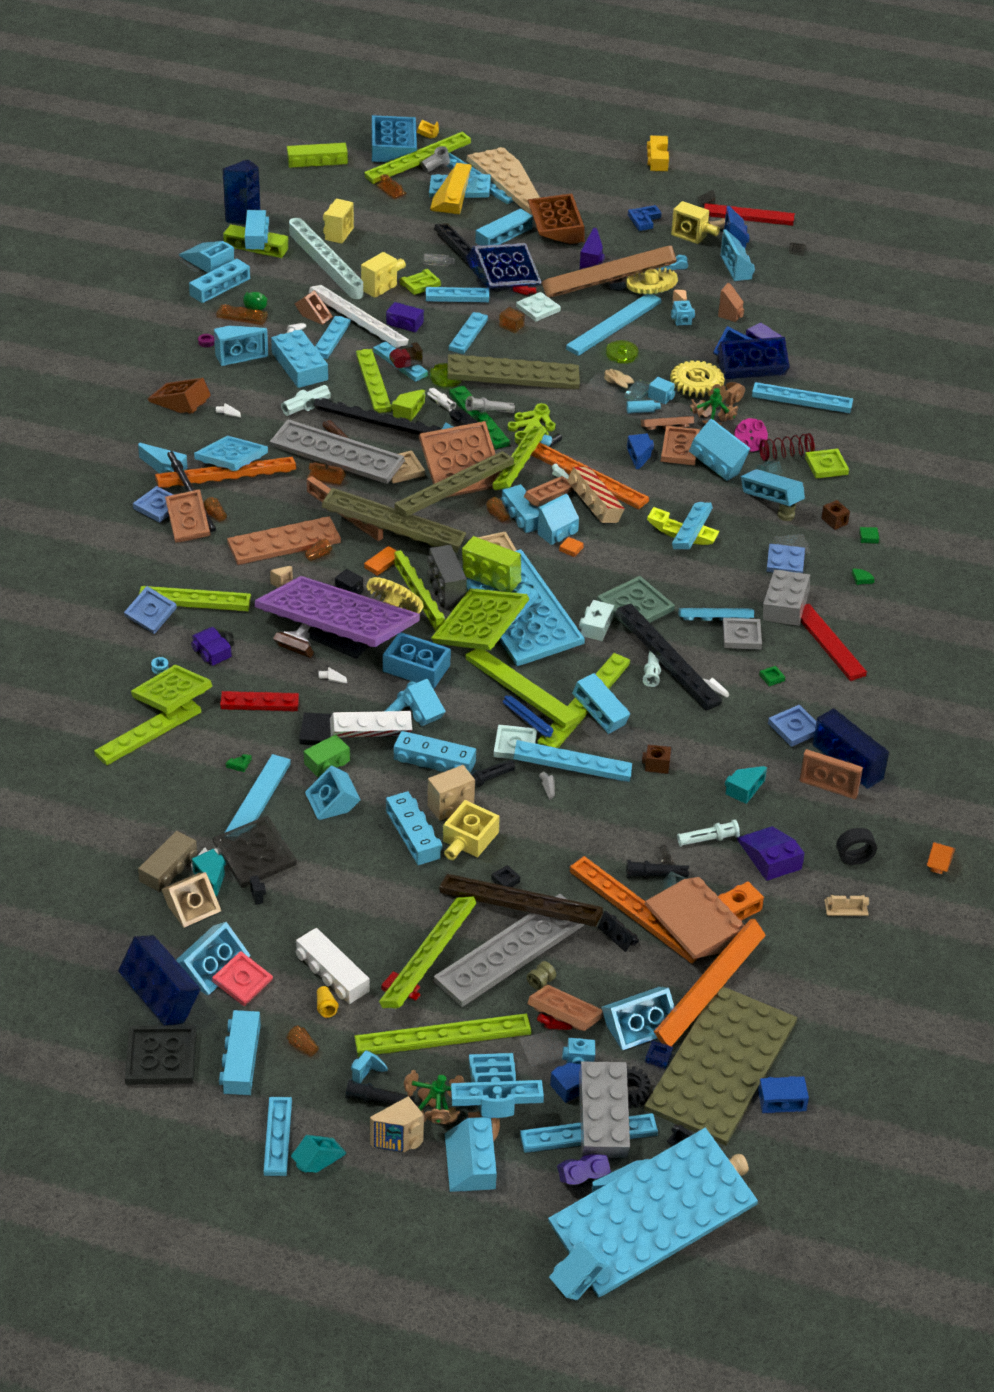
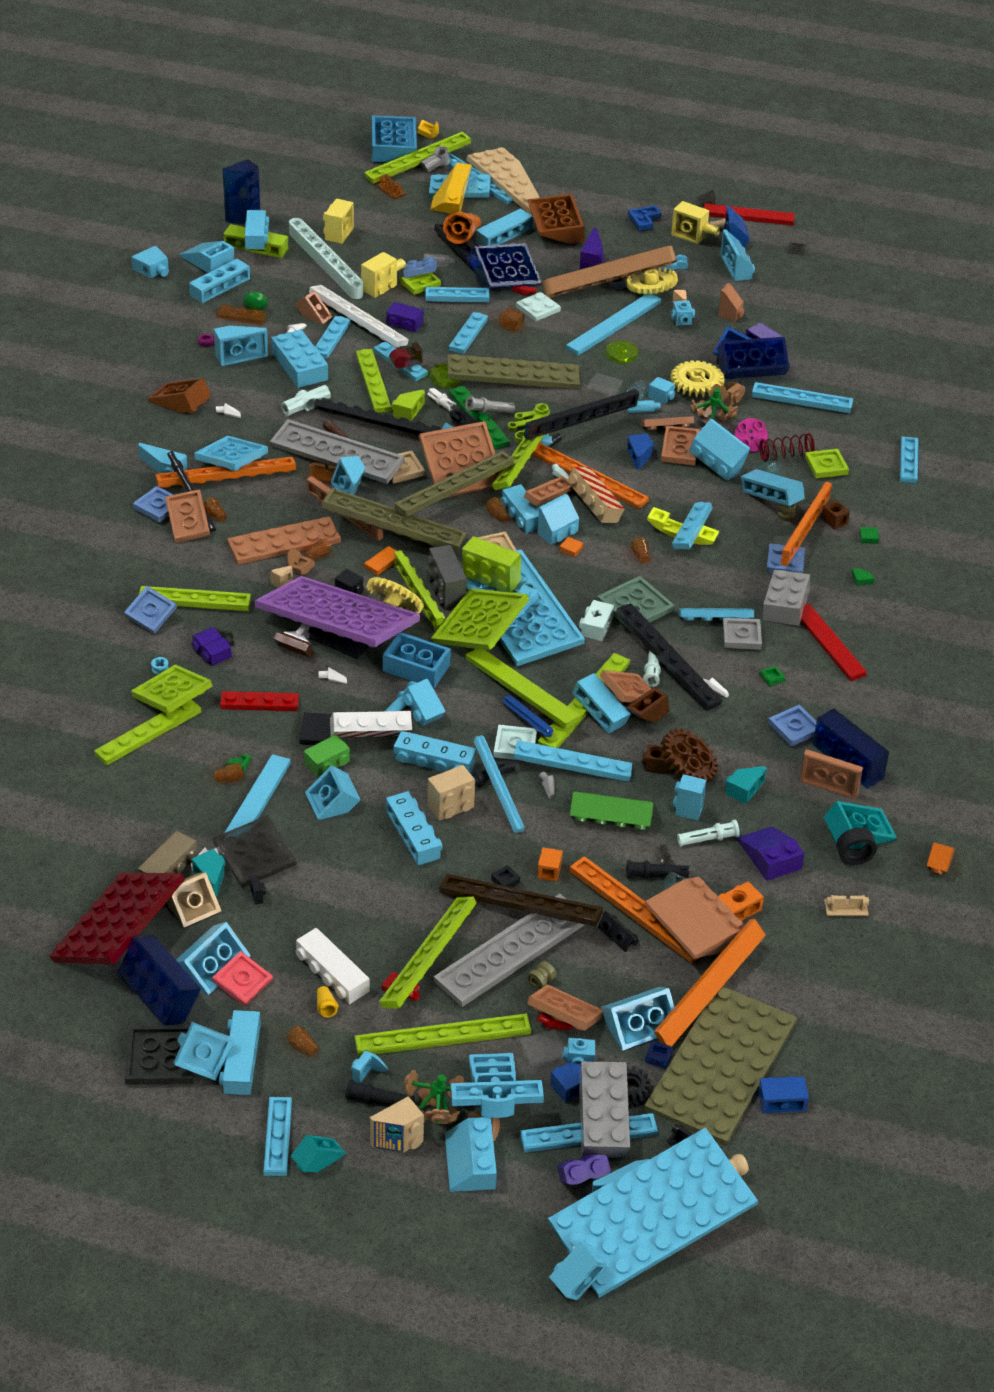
lime brick [287,143,348,168] -> none
light yellow brick [443,800,500,860] -> none
tan plate [604,369,634,388] -> none
yellow arch [647,135,669,171] -> none
none -> dark red plate [49,872,185,965]
none -> medium azure torso [131,246,169,278]
none -> medium azure bracket [173,1022,234,1080]
none -> clear orange cone [214,762,244,783]
none -> medium nougat plate [287,548,315,575]
none -> medium azure slope [331,456,365,495]
none -> medium blue plate [403,257,438,278]
none -> orange cone [443,212,481,244]
none -> medium azure axle [474,735,525,833]
none -> black plate [524,389,640,440]
none -> orange brick [537,847,563,881]
none -> bright green slope [570,791,654,830]
none -> nougat plate [600,670,651,702]
none -> reddish brown slope [627,687,669,722]
none -> clear orange cone [631,537,650,564]
none -> reddish brown gear [660,728,719,784]
none -> medium azure brick [673,774,706,821]
none -> orange tile [781,482,832,566]
none -> teal slope [823,801,897,849]
none -> medium azure tile [900,436,918,484]

